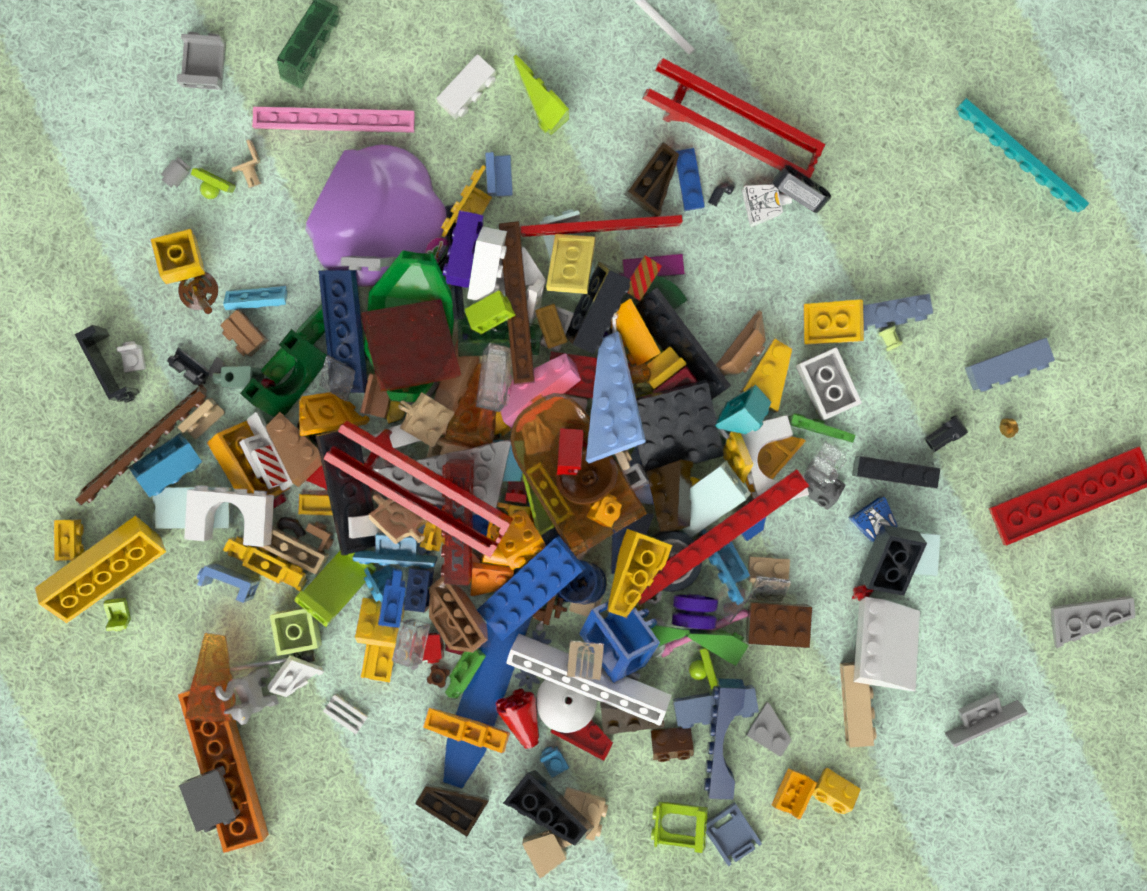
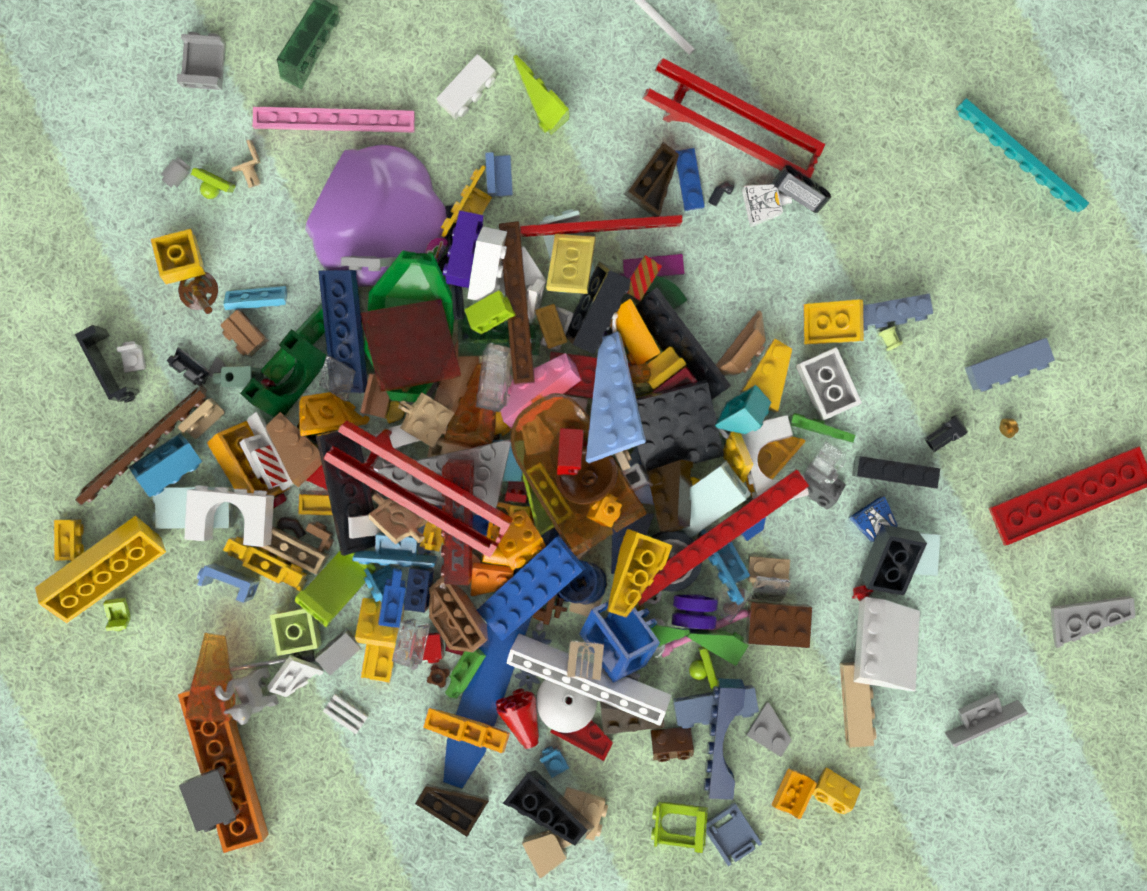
none -> light grey hinge [315,628,361,675]

